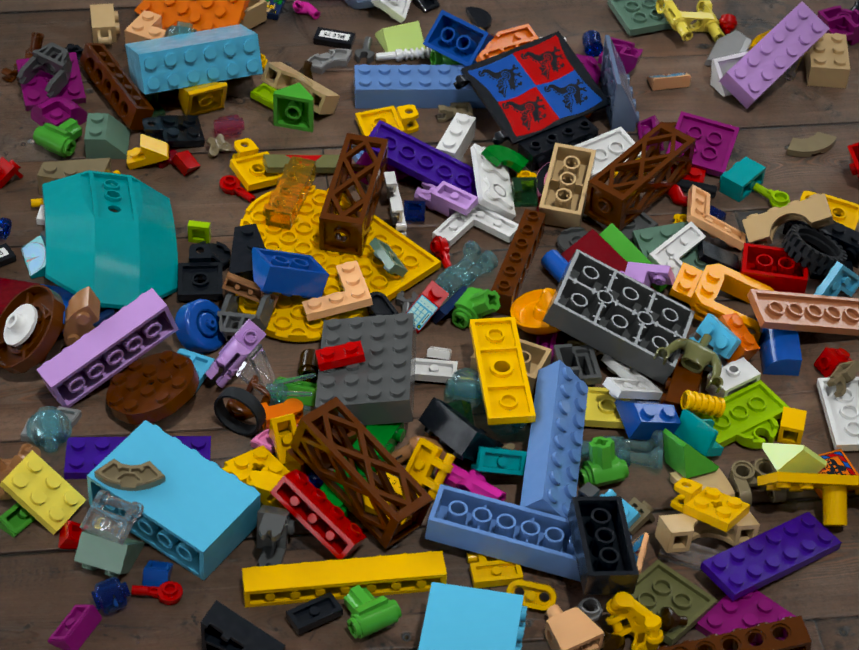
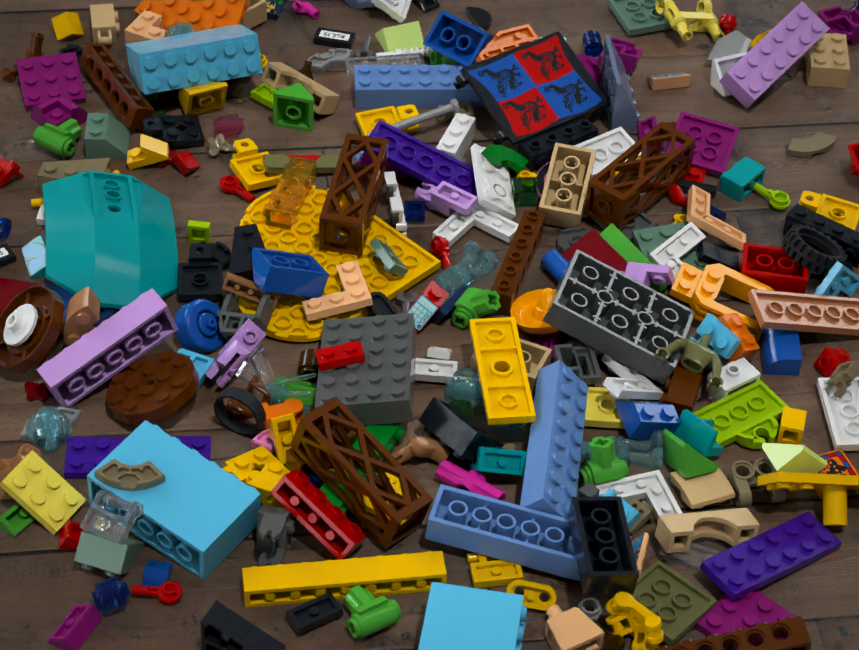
dark grey piece [17,42,72,98] -> none
yellow plate [405,438,455,500] -> none
dark brown rock [659,607,688,631] -> none
yellow plate [670,478,750,532] -> none
yellow piece [680,390,726,418] -> none
tan arch [742,193,834,245] -> none
none -> dark red piece [24,381,50,402]
none -> yellow panel [51,12,84,40]
none -> clear plate [345,53,425,77]
none -> light grey bar [367,99,460,136]
none -> white plate [594,470,683,522]

